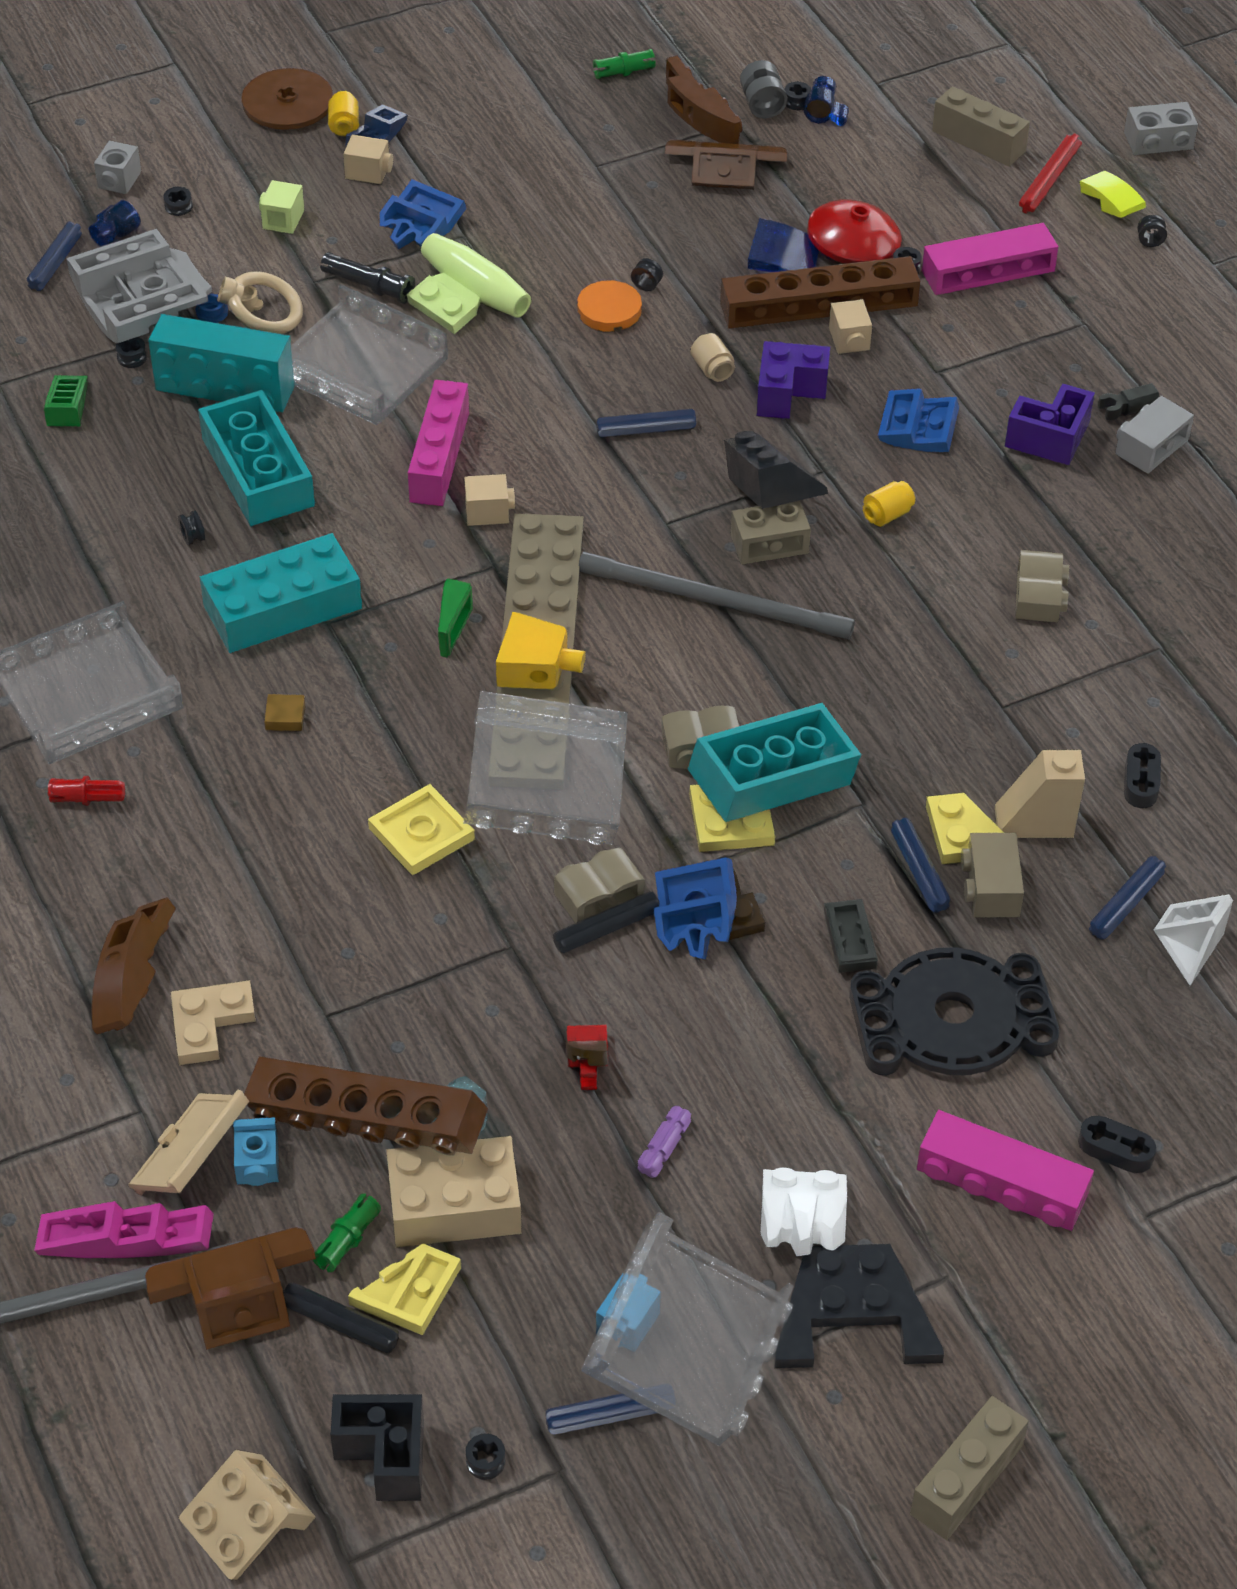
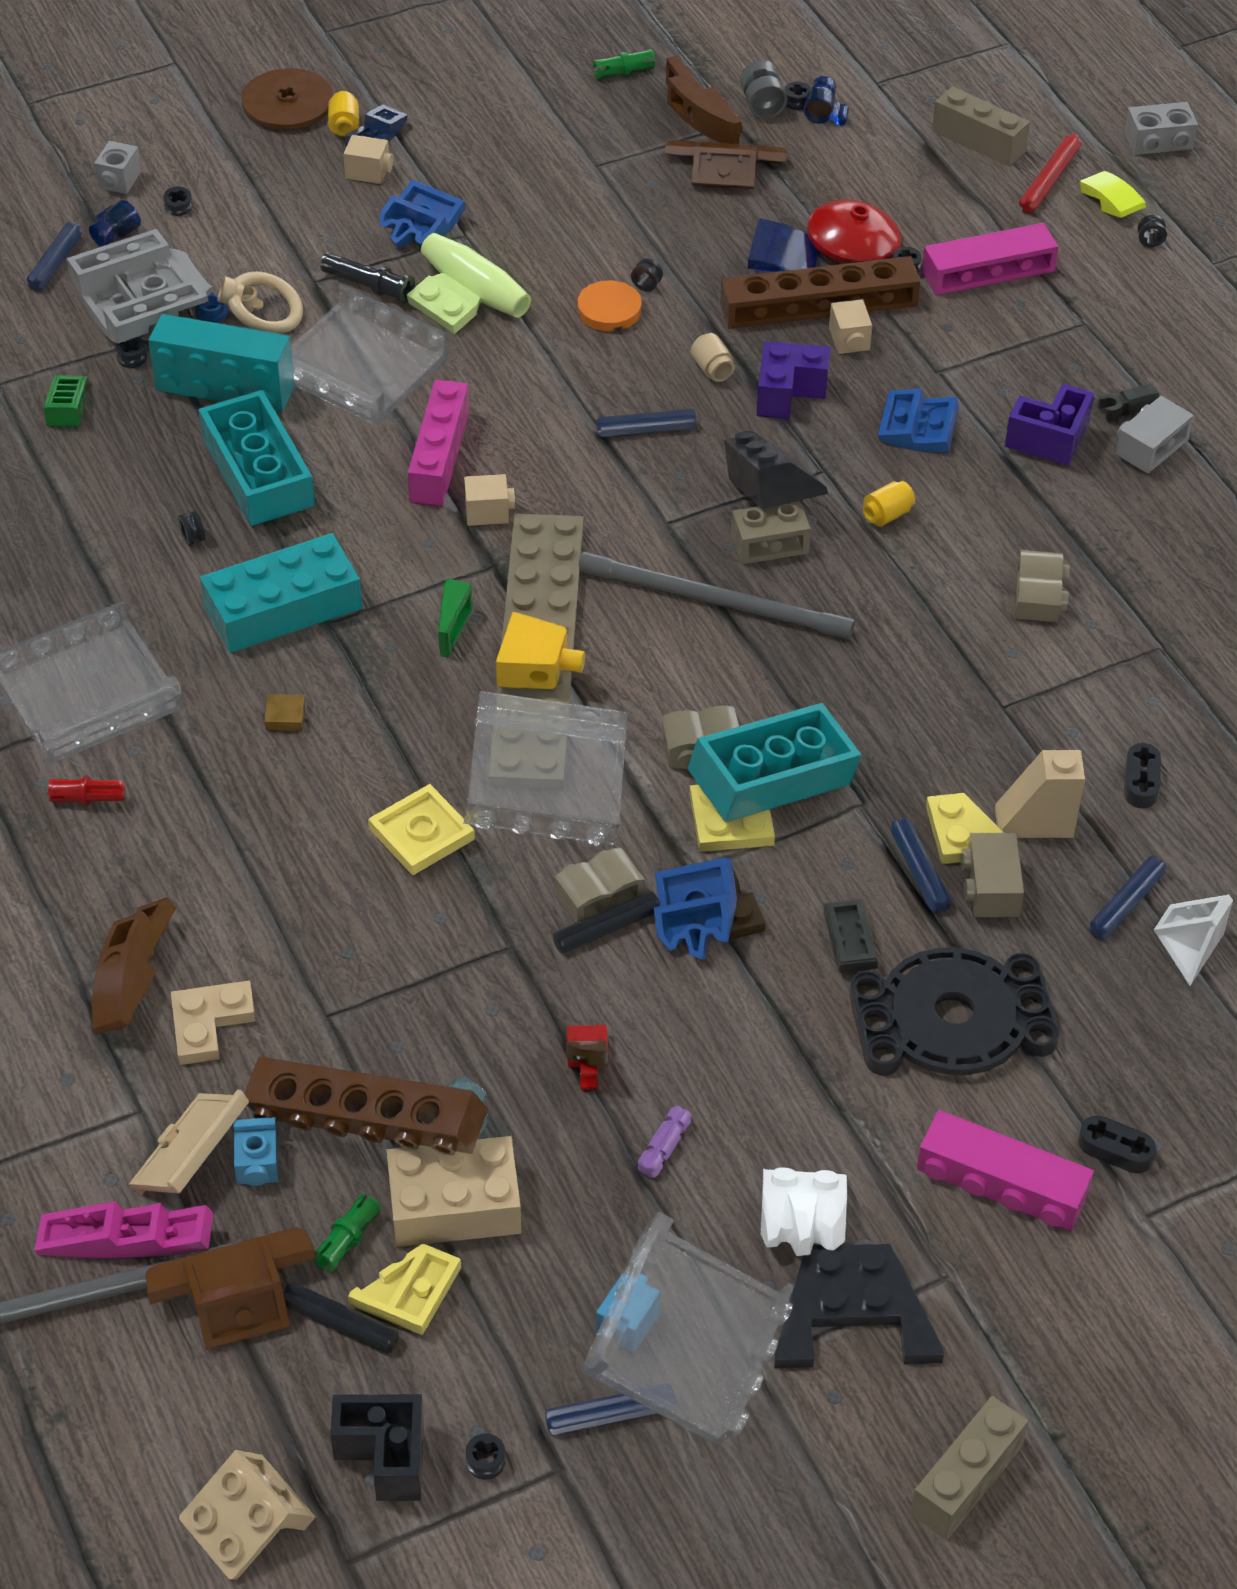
yellowish green brick [259,180,304,234] -> none

